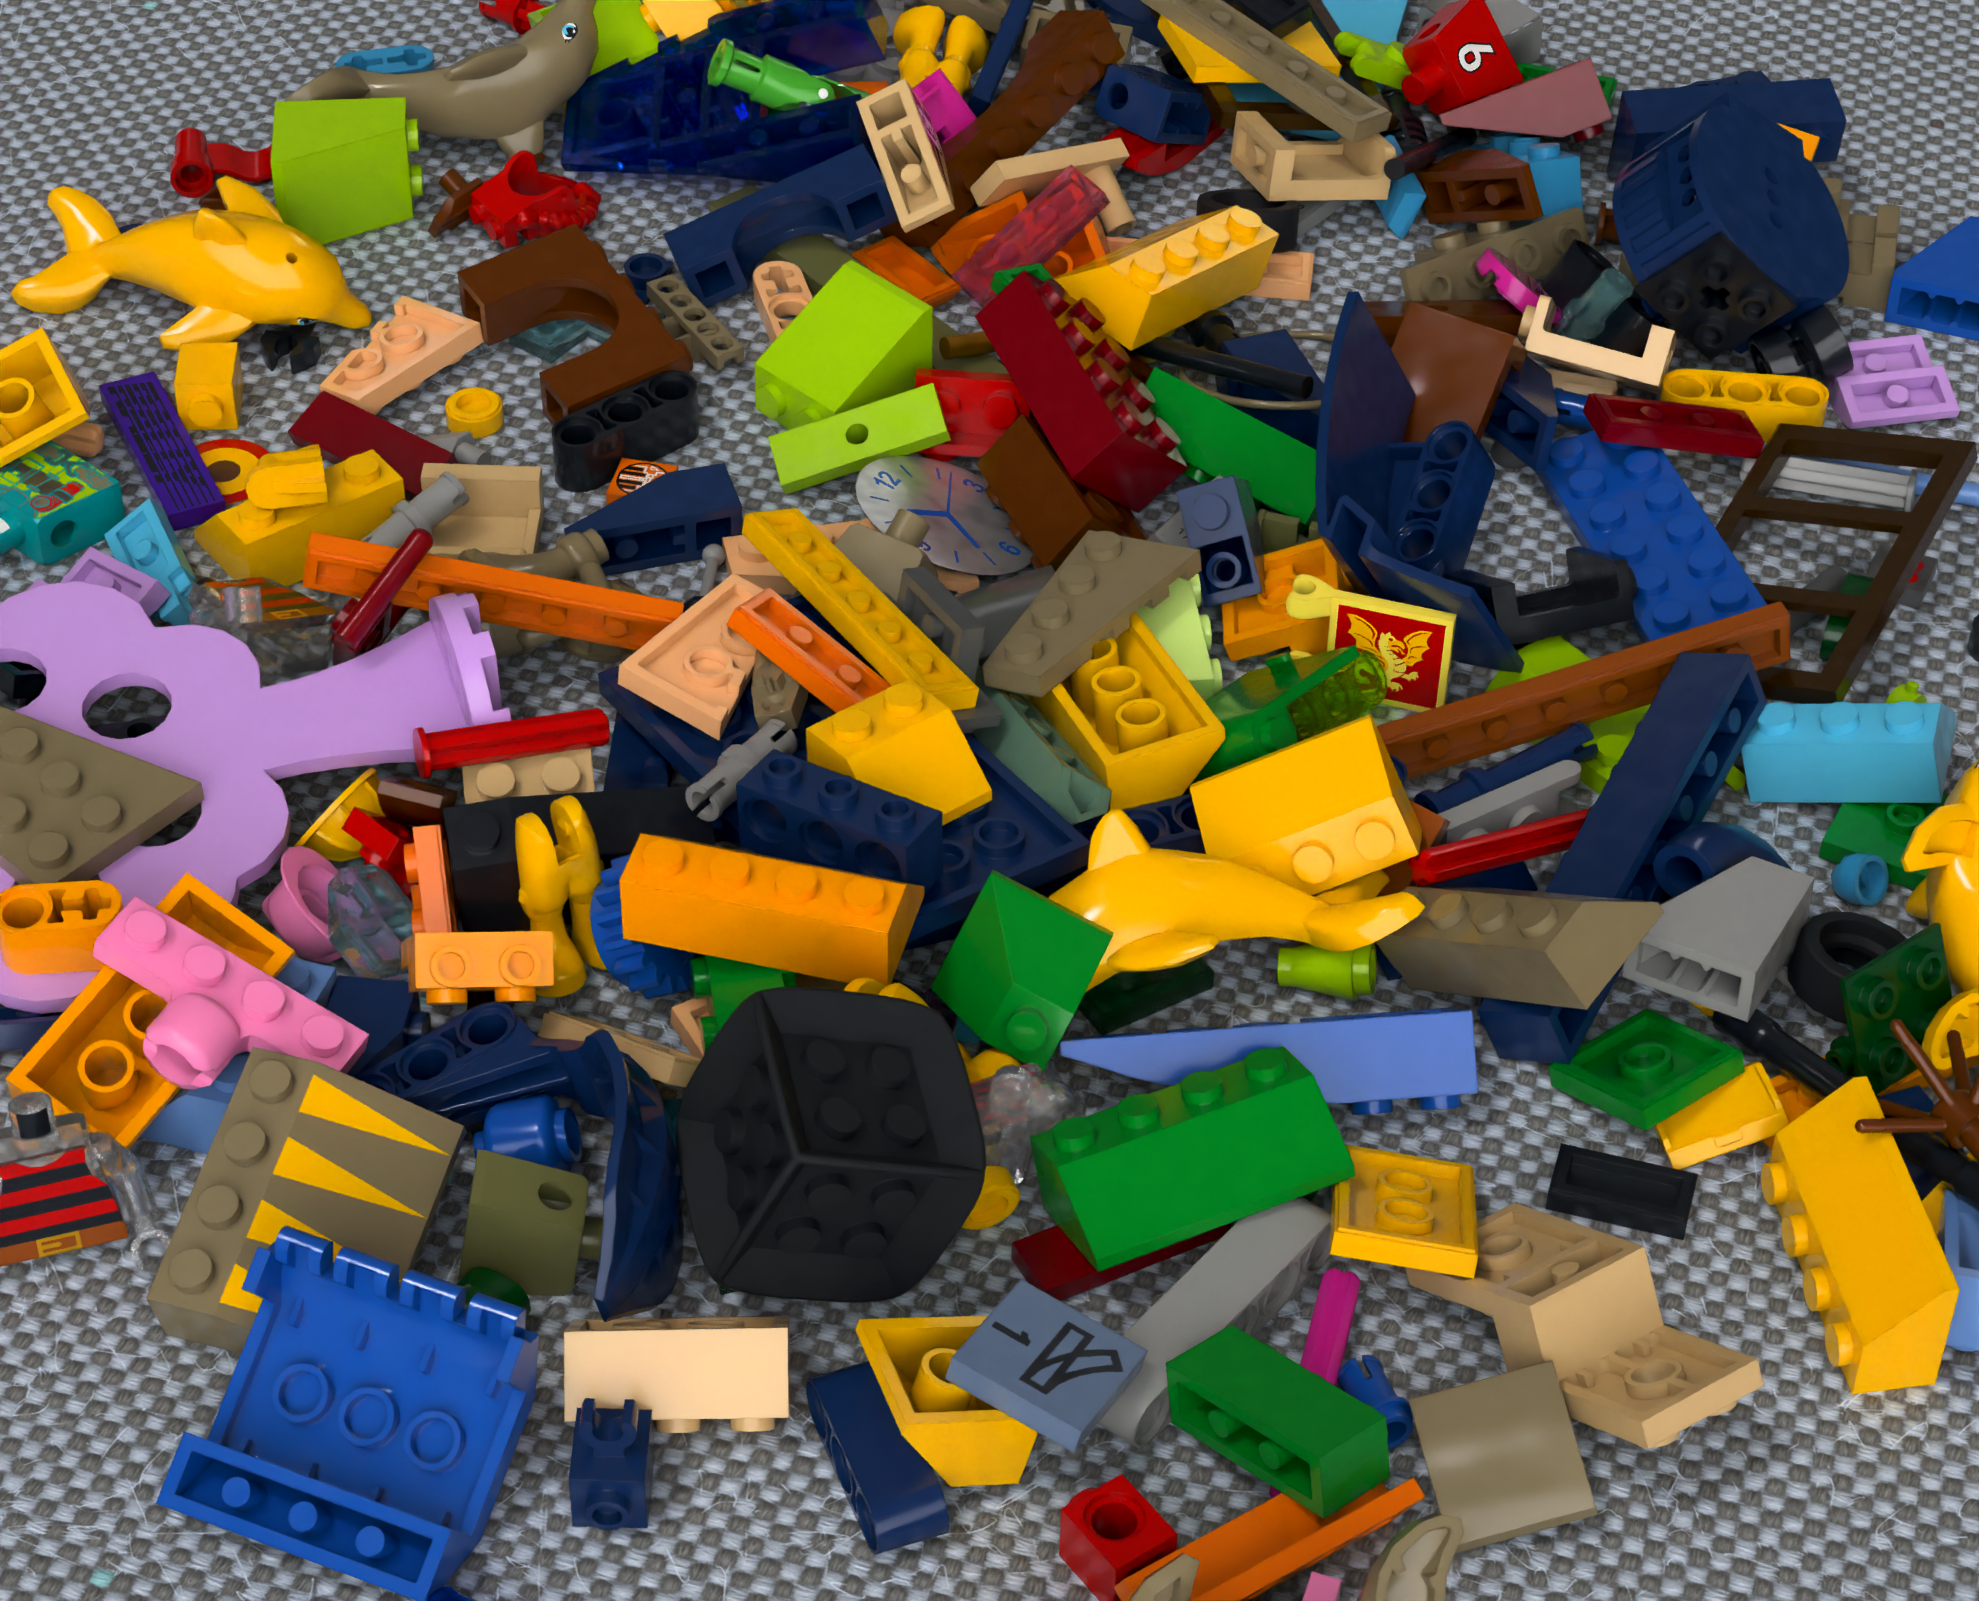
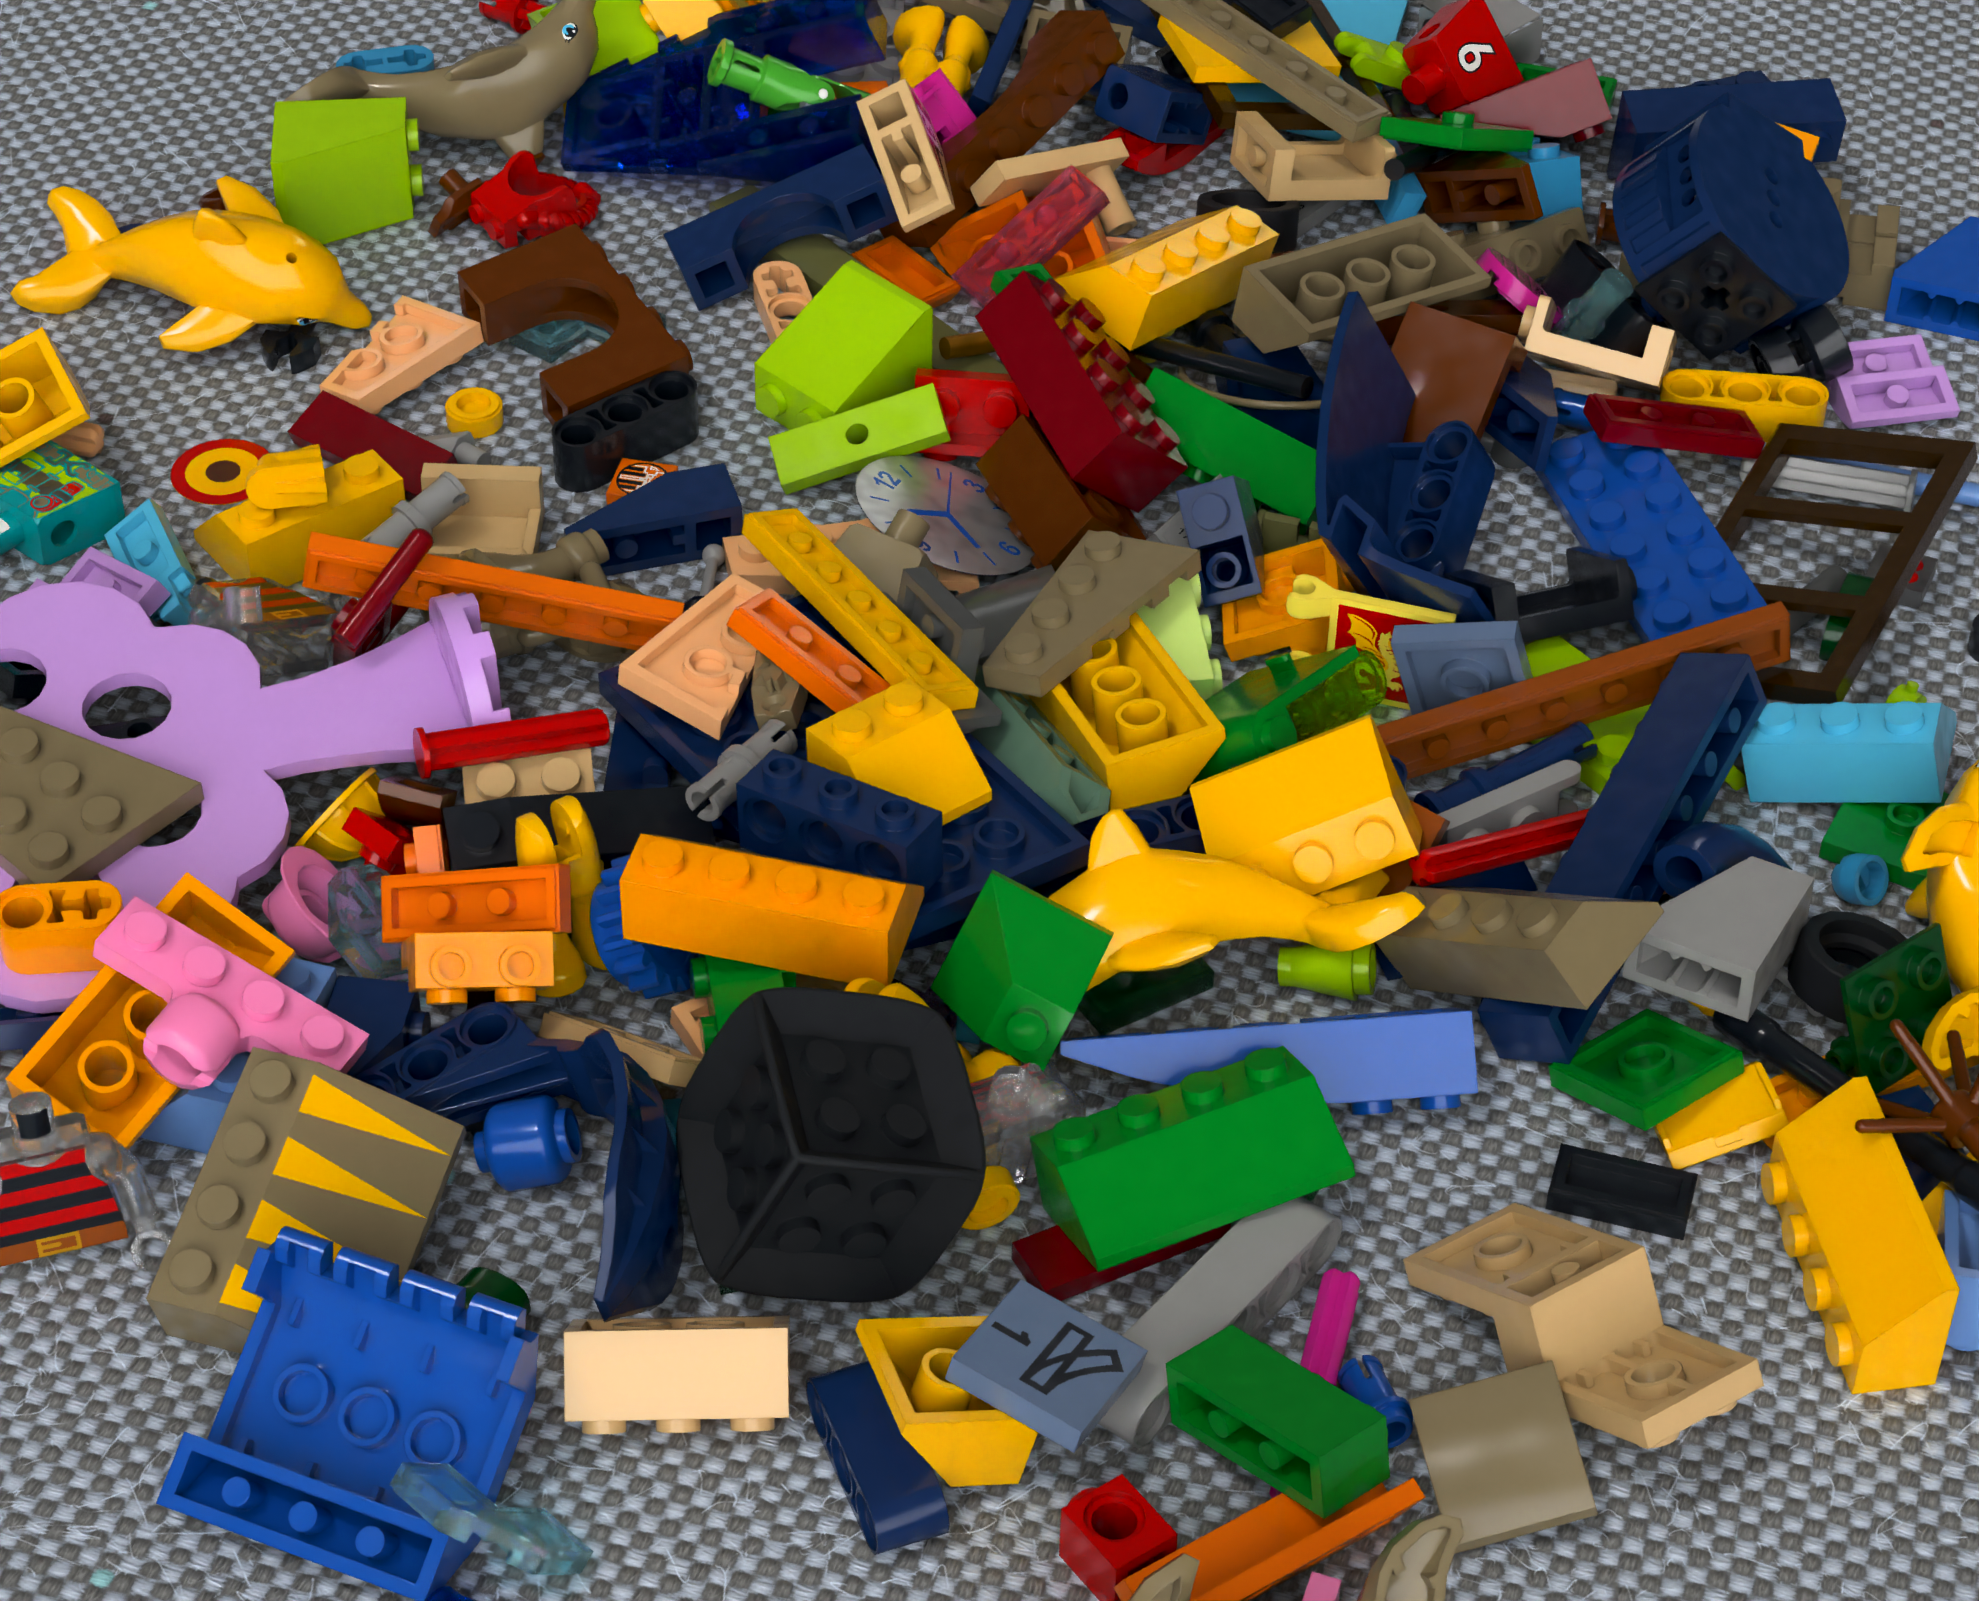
dark purple tile [99,371,226,531] -> none
red flag [170,128,272,198] -> none
yellow brick [174,342,244,430] -> none
olive torso [457,1149,603,1296] -> none
dark blue brick [569,1398,655,1530] -> none
dark blue plate [624,253,673,305] -> none
dark tan piece [646,274,744,370] -> none
yellow tile [1330,1144,1478,1279] -> none
none -> orange tile [381,863,572,944]
none -> clear light blue tile [389,1462,594,1575]
none -> dark tan slope [1232,213,1492,354]
none -> green plate [1379,111,1534,152]
none -> sand blue tile [1390,621,1533,715]

